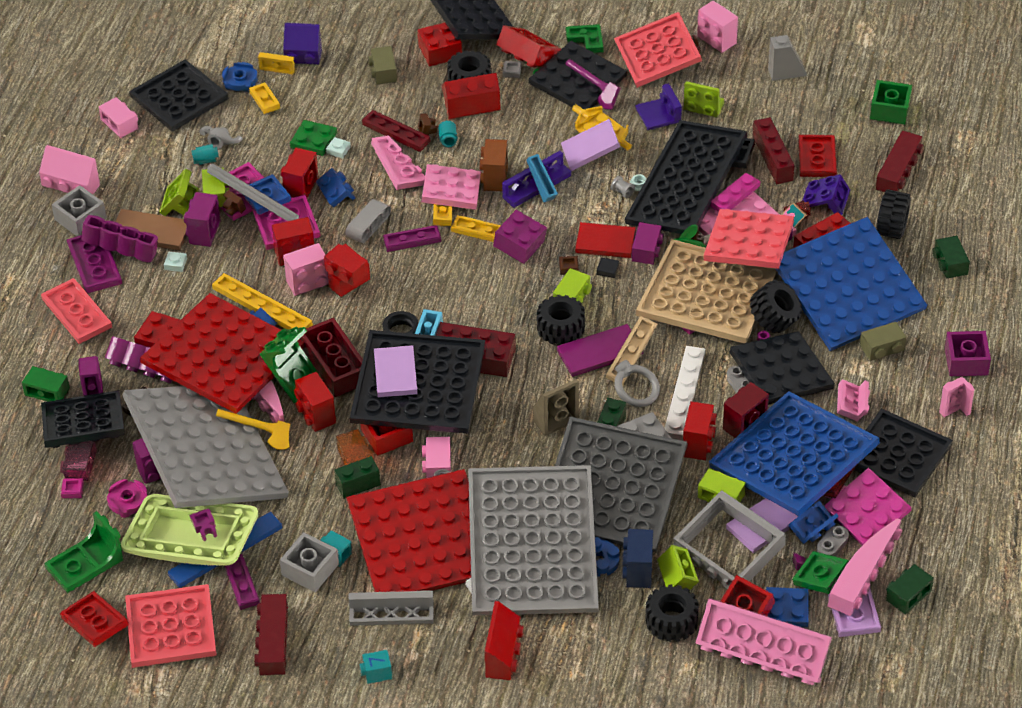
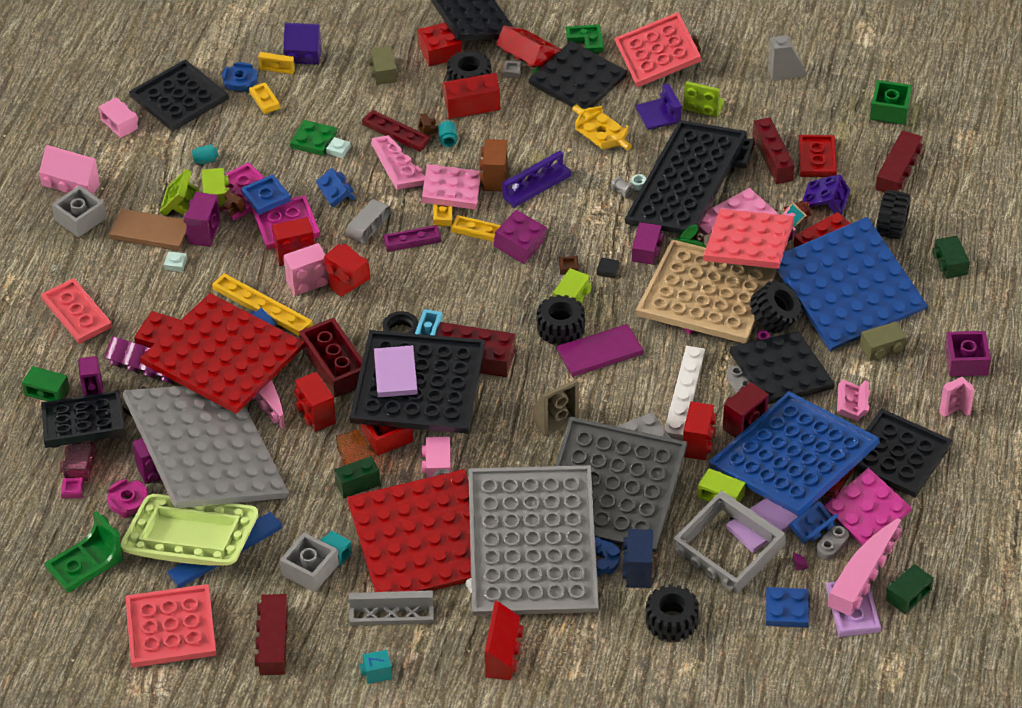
red tile [60,591,129,647] -> none
magenta tile [66,235,122,294] -> none
magenta brick [81,215,158,262] -> none
magenta plate [190,508,217,541] -> none
light grey piece [199,126,243,149] -> none
light grey axle [207,163,299,221] -> none
yellow piece [216,409,290,450] -> none
magenta tile [224,554,260,610] -> none
green bracket [260,327,322,403] -> none
red brick [280,148,319,198] -> none
dark azure piece [526,154,558,203] -> none
lavender tile [561,119,620,171] -> none
magenta piece [566,59,621,110] -> none
red tile [575,222,636,258] -> none
dark green brick [598,397,626,427] -> none
tan tile [606,315,657,385] -> none
light grey piece [614,360,660,407] -> none
lime brick [657,545,699,590] -> none
bright pink bracket [695,598,832,685] -> none
bright pink brick [697,1,738,53] -> none
dark pink plate [710,173,760,212] -> none
red brick [720,575,775,616] -> none
green plate [792,551,849,594] -> none

